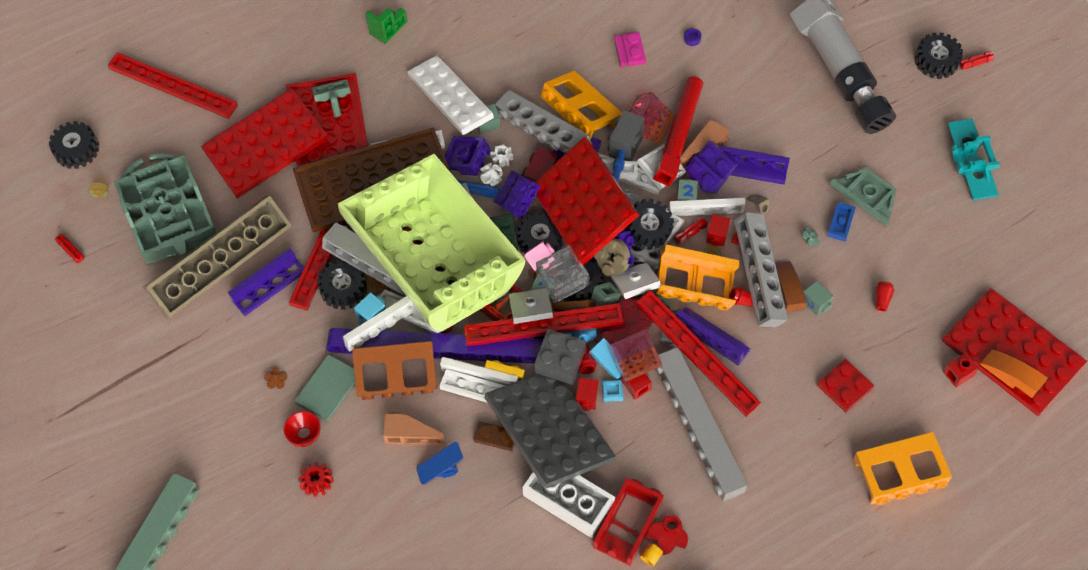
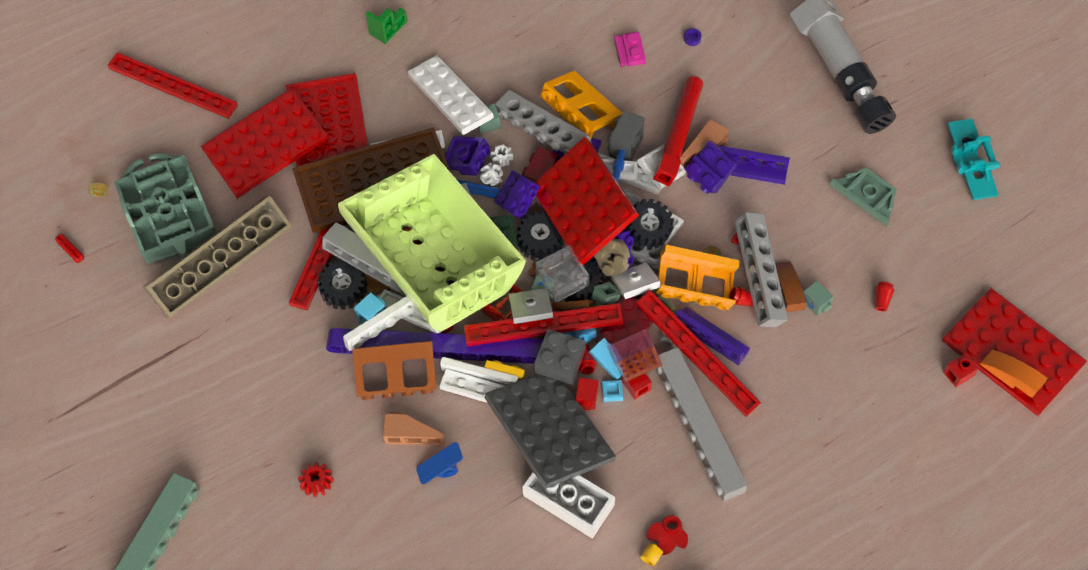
black wheel [49,121,99,169] -> none
dark purple fence [228,248,304,316] -> none
dark orange plant [264,368,287,389] -> none
red piece [283,411,321,447] -> none
sand green tile [295,354,355,422] -> none
sand green plate [312,79,351,117] -> none
reddish brown plate [473,421,515,451] -> none
bright pink brick [524,241,555,271] -> none
red door [593,478,664,566] -> none
clear pink slope [629,92,674,143] -> none
white tile [669,198,745,216] -> none
red axle [674,217,708,244] -> none
sand green brick [677,179,698,201] -> none
red brick [706,214,731,246] -> none
dark tan piece [747,194,770,215] -> none
sand green plant [802,227,819,247] -> none
red plate [817,359,875,413] -> none
blue plate [827,202,856,242] -> none
light orange window [853,432,952,505] -> none
black wheel [915,32,963,79] -> none
red axle [960,51,994,70] -> none

